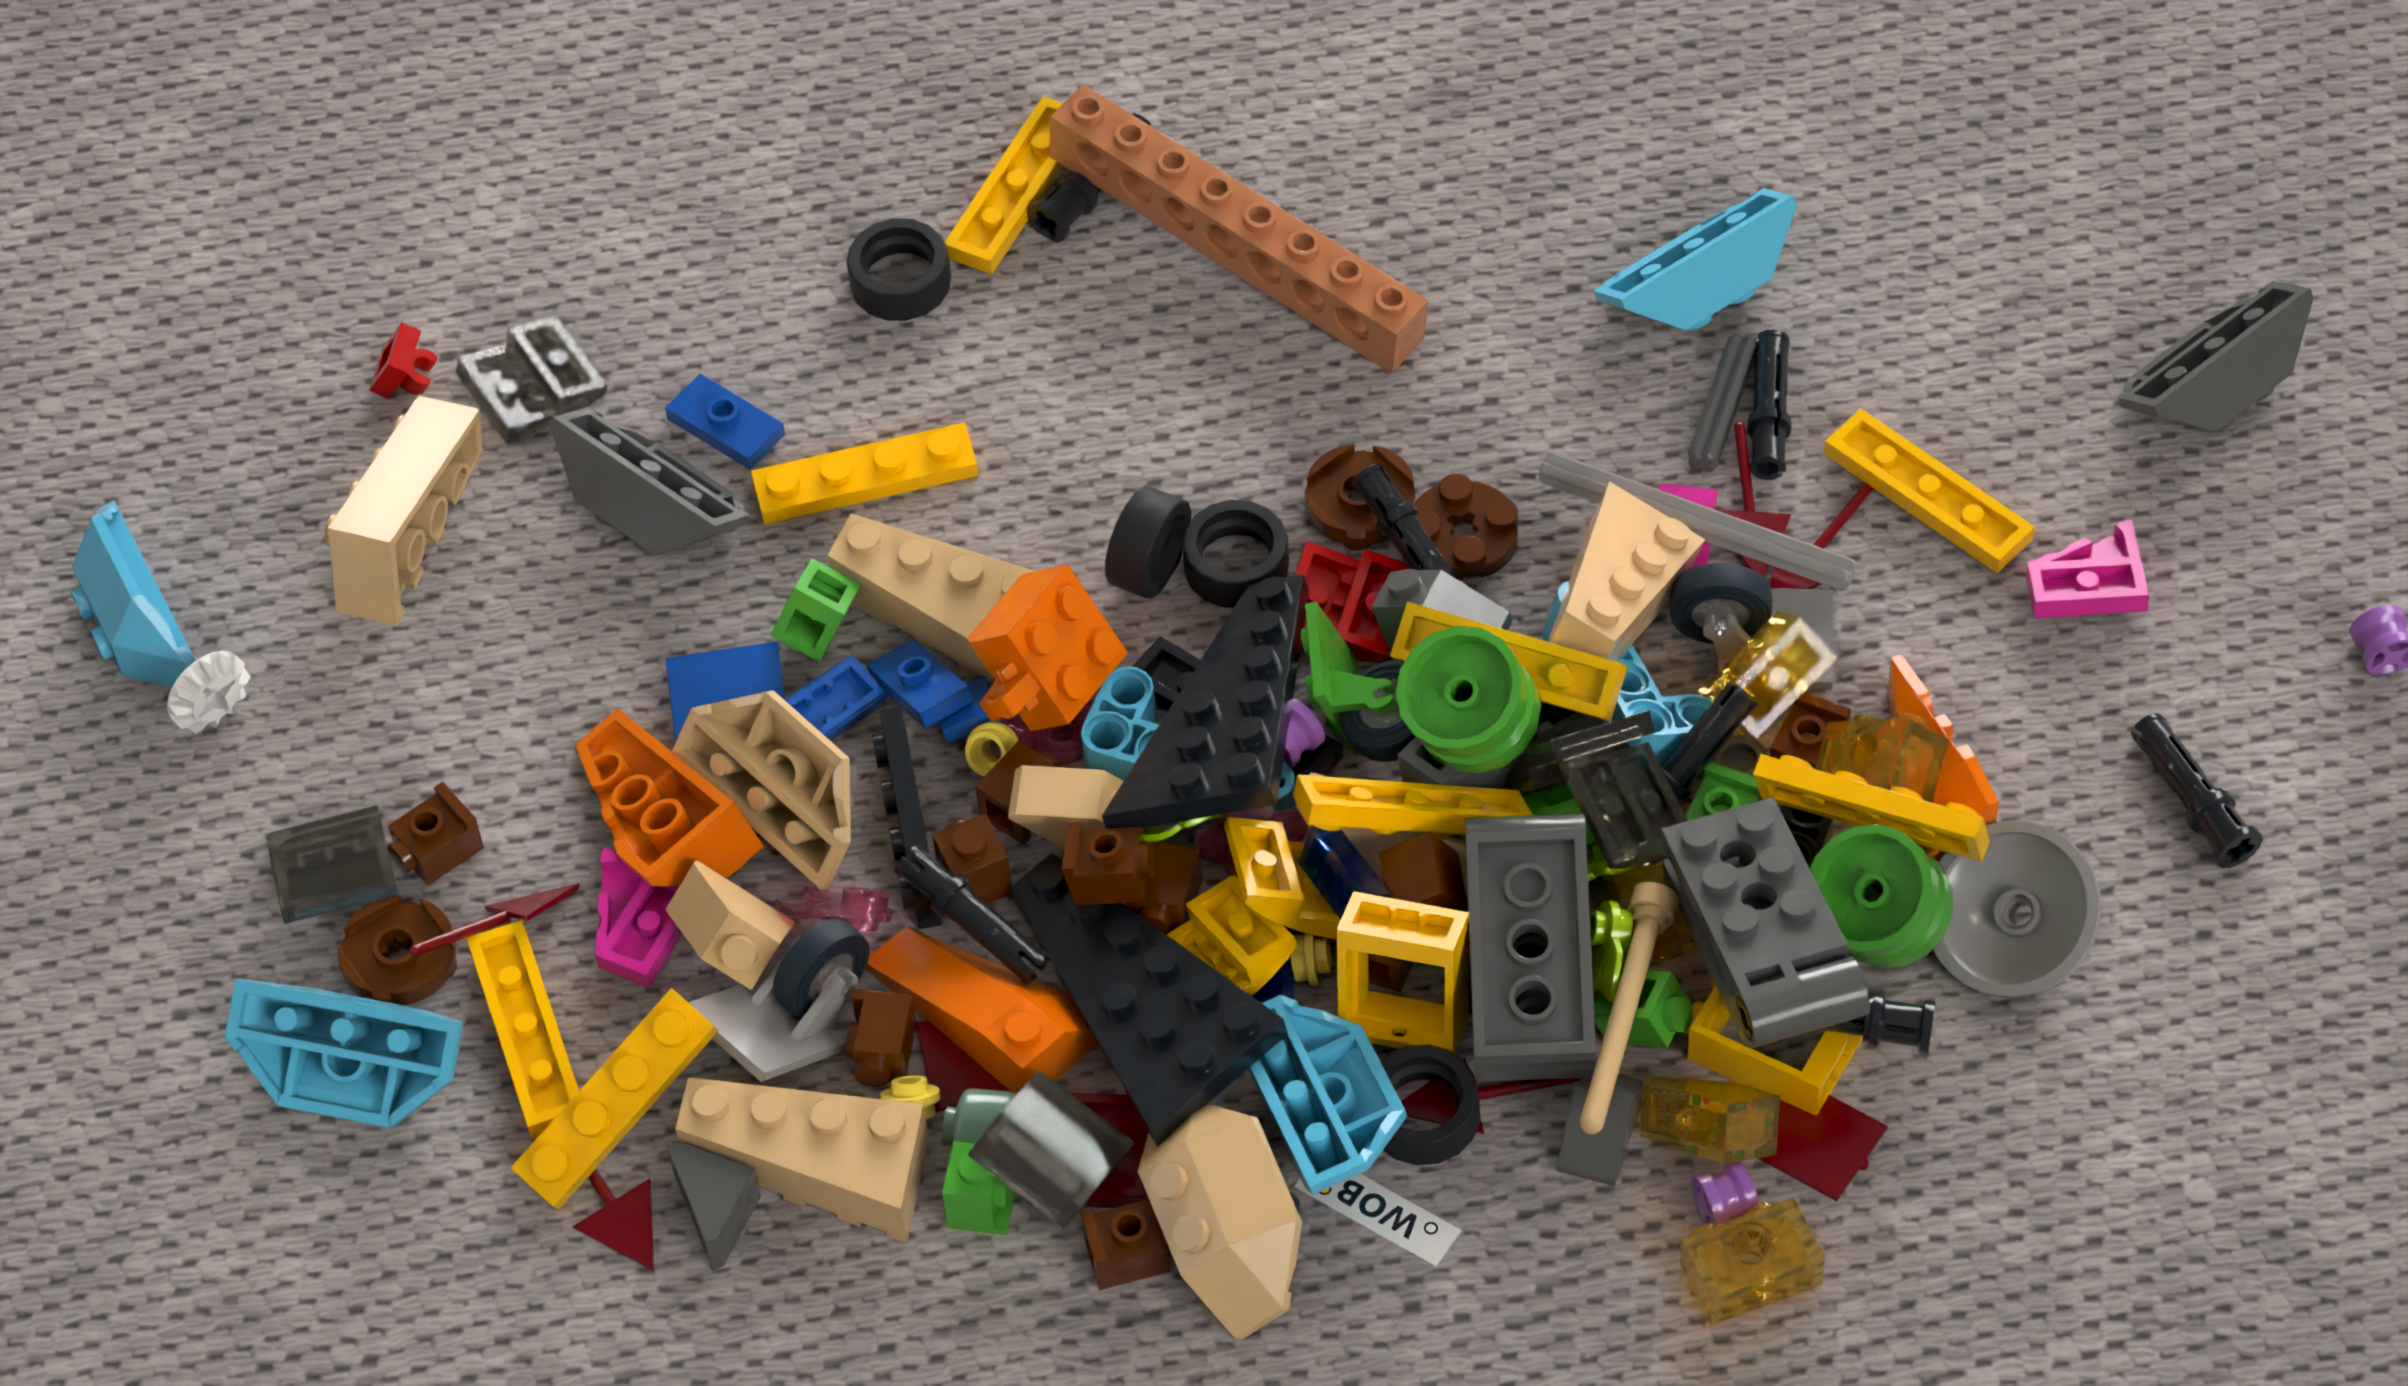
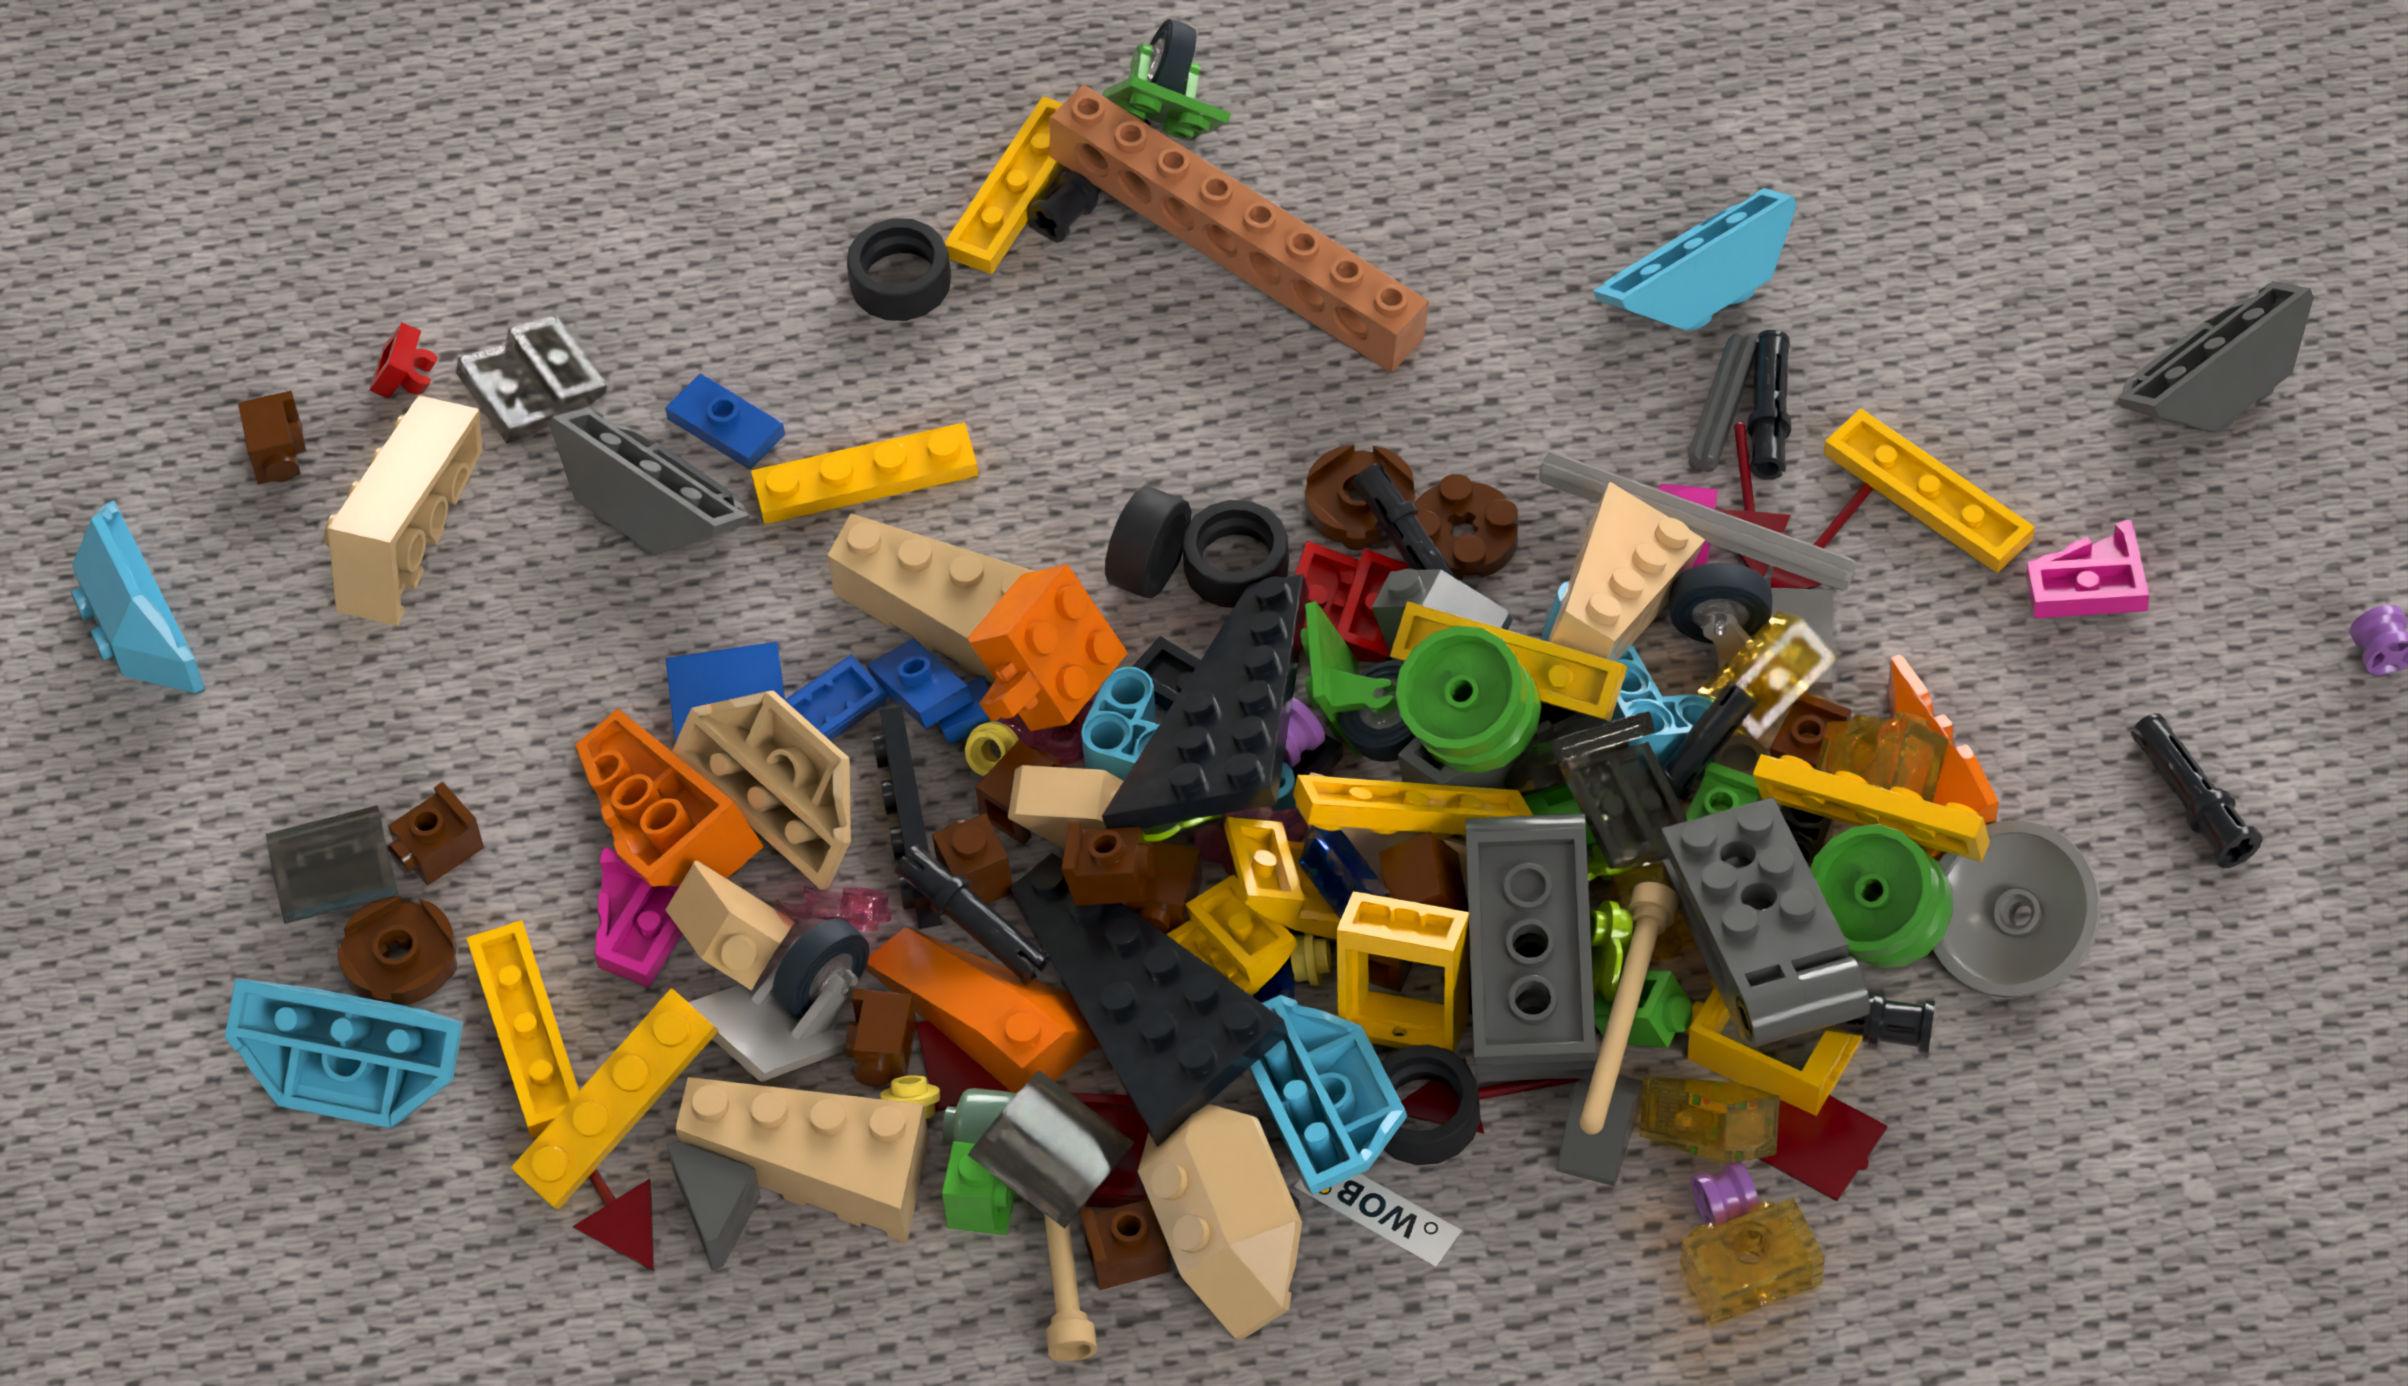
white gear [167,651,251,734] -> none
dark red piece [409,883,580,956] -> none
bright green brick [770,558,861,662] -> none
none -> reddish brown brick [238,390,307,484]
none -> tan piece [1031,1088,1097,1362]
none -> bright green plate [1102,19,1231,140]

